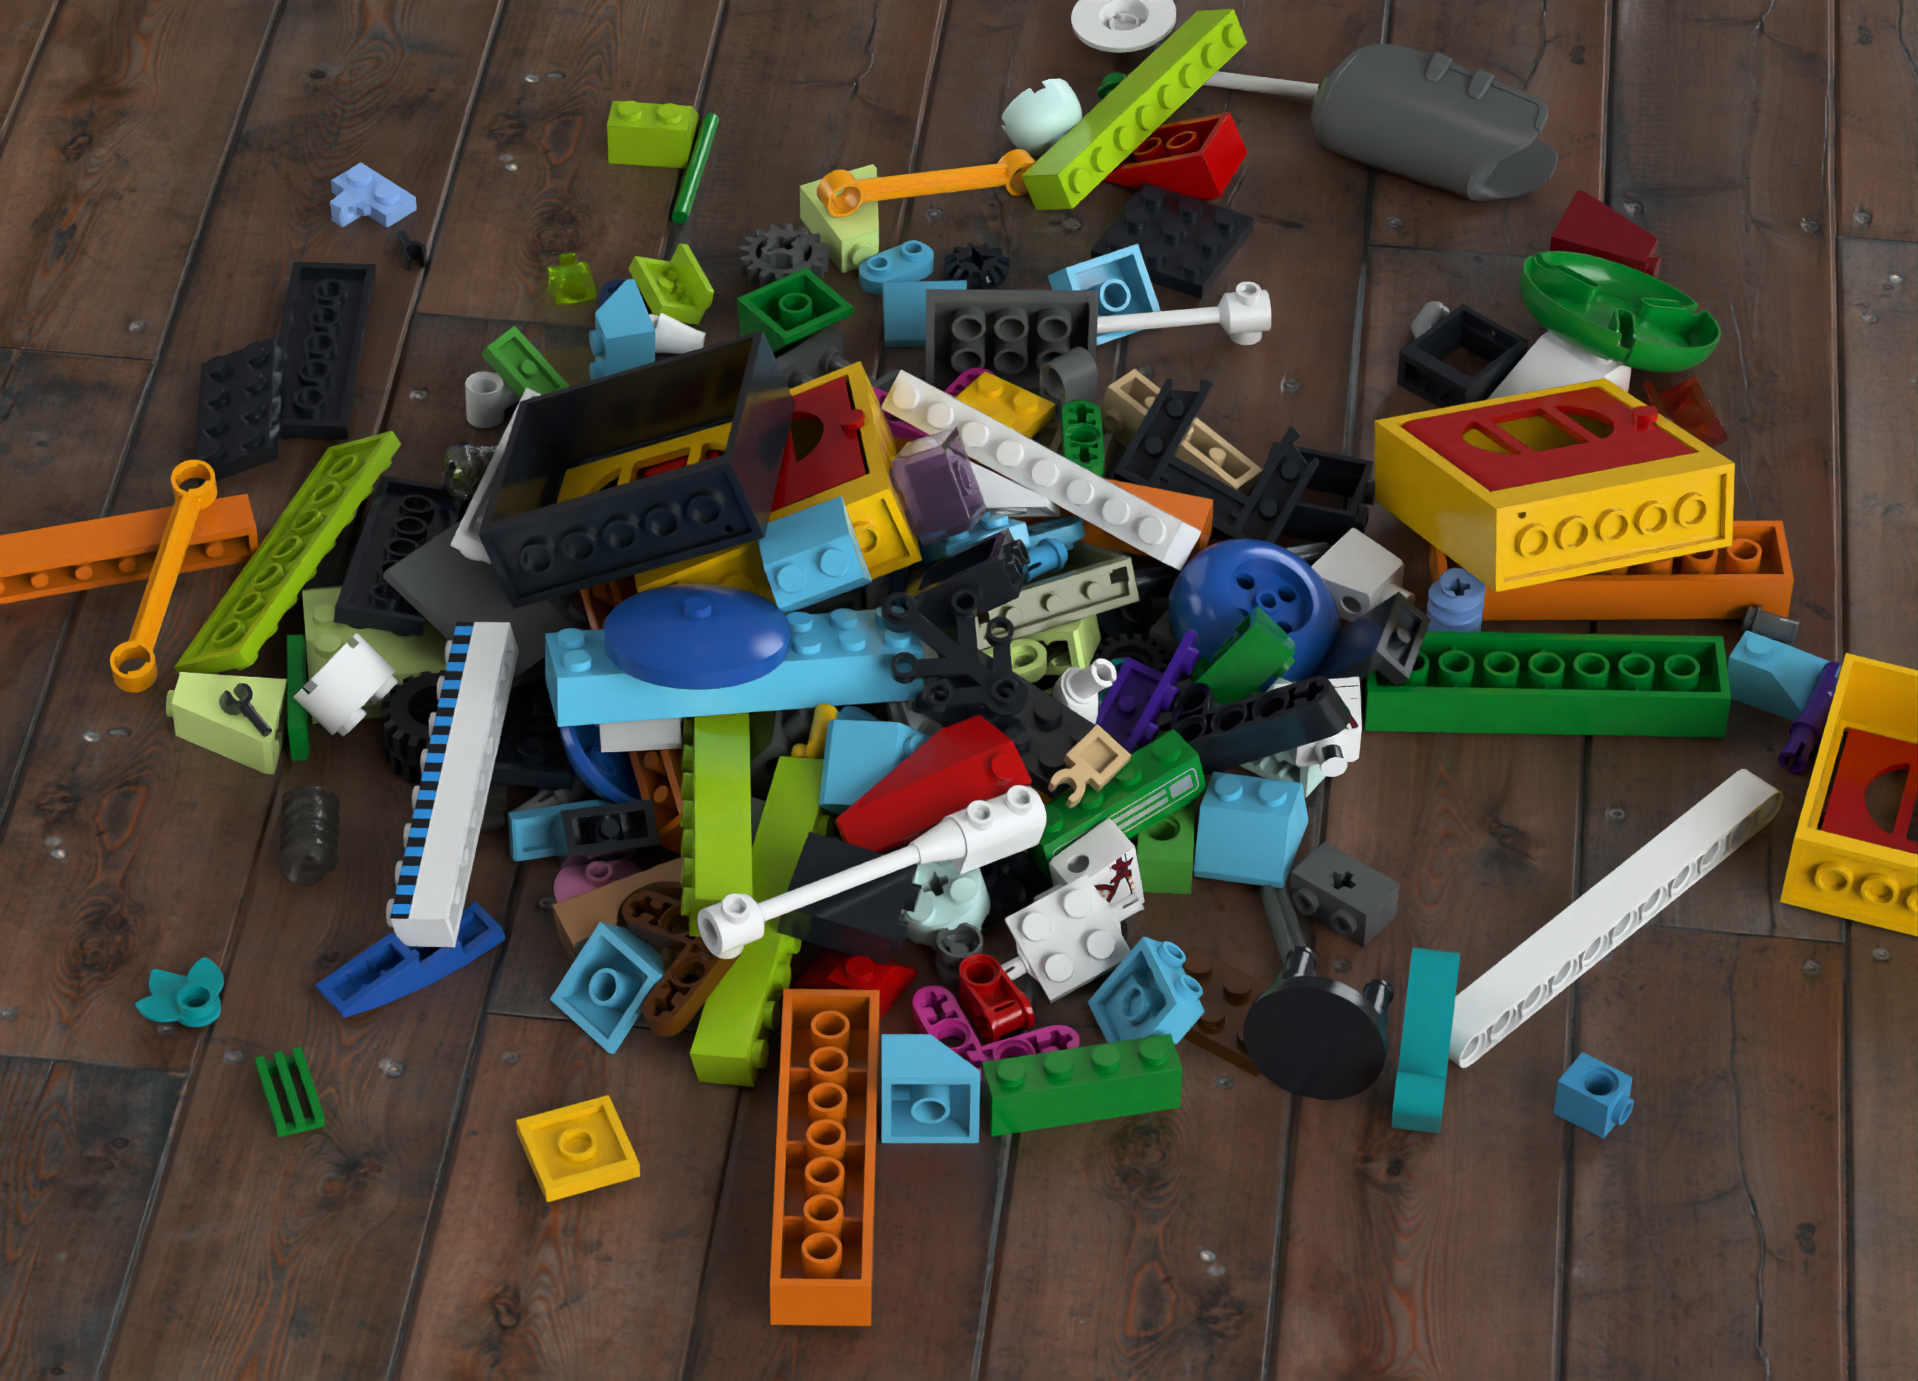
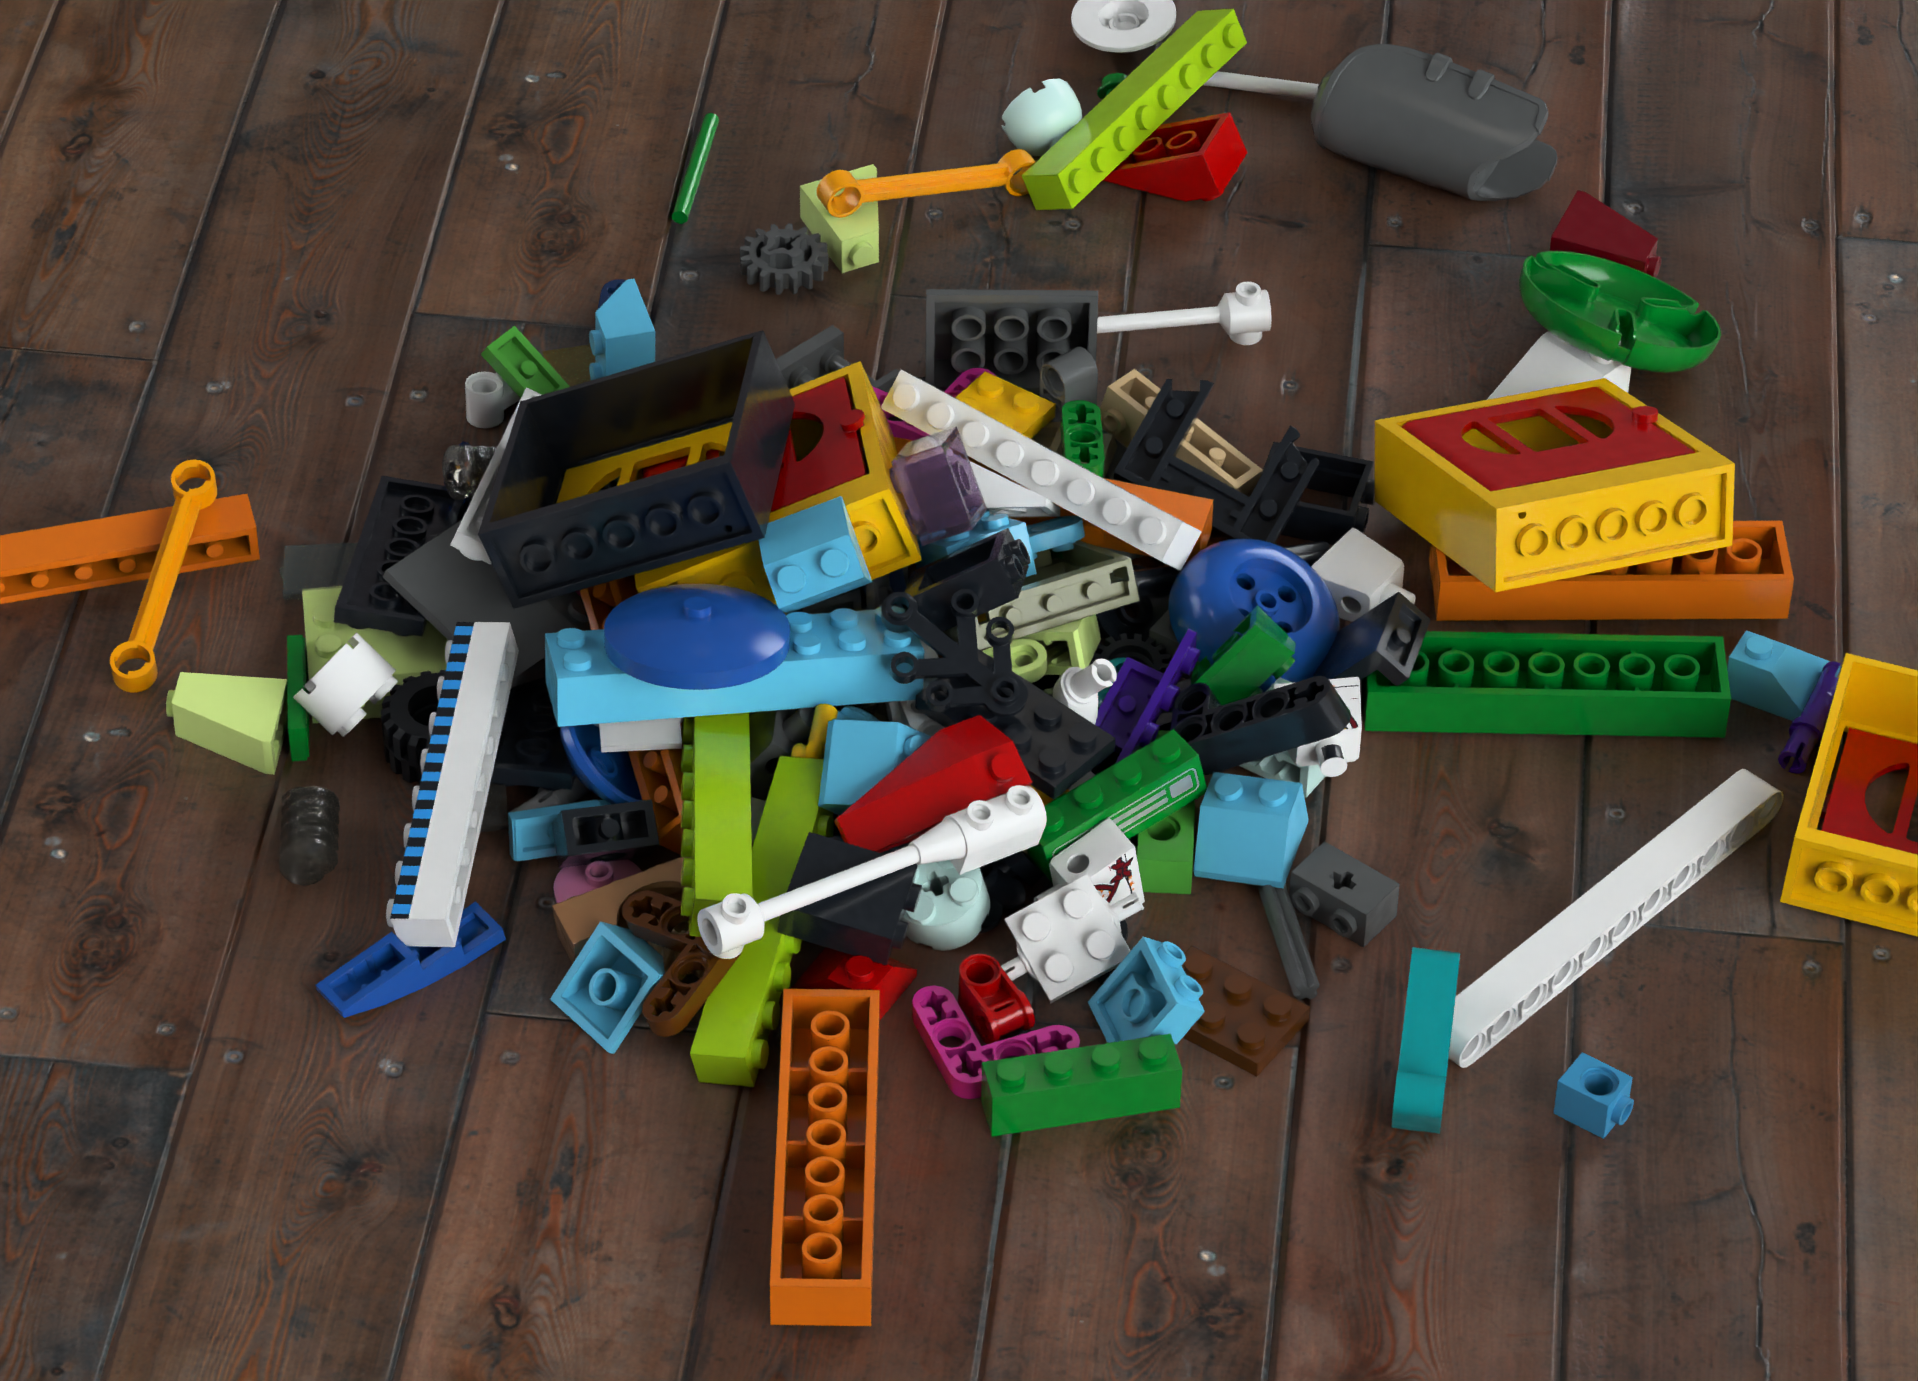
teal plate [135,957,224,1027] -> none
lime plate [174,431,401,674] -> none
black plate [194,336,284,486] -> none
black hand [219,683,272,737] -> none
green tile [254,1047,325,1138] -> none
black plate [278,262,377,440] -> none
light blue hinge [330,162,417,228] -> none
black hand [397,230,427,270] -> none
yellow plate [516,1095,640,1202] -> none
clear neon green tile [547,252,596,306] -> none
lime slope [607,101,699,169] -> none
lime bracket [629,243,714,325] -> none
white cone [649,312,706,354] -> none
green slope [737,267,854,354] -> none
medium azure plate [859,240,934,295] -> none
medium azure slope [882,280,967,347] -> none
medium azure slope [882,1034,980,1143] -> none
dark grey wheel [935,922,983,988] -> none
black gear [944,242,1010,290] -> none
dark azure pin [1023,538,1068,584] -> none
medium azure slope [1047,244,1161,345] -> none
tan plate [1048,724,1131,808] -> none
black plate [1091,182,1254,299] -> none
black piece [1243,946,1394,1100] -> none
black window [1397,304,1528,408] -> none
light grey arm [1411,301,1450,339] -> none
medium blue piece [1426,568,1485,632] -> none
clear red bracket [1643,375,1730,448] -> none
dark grey pin [1740,604,1800,646] -> none

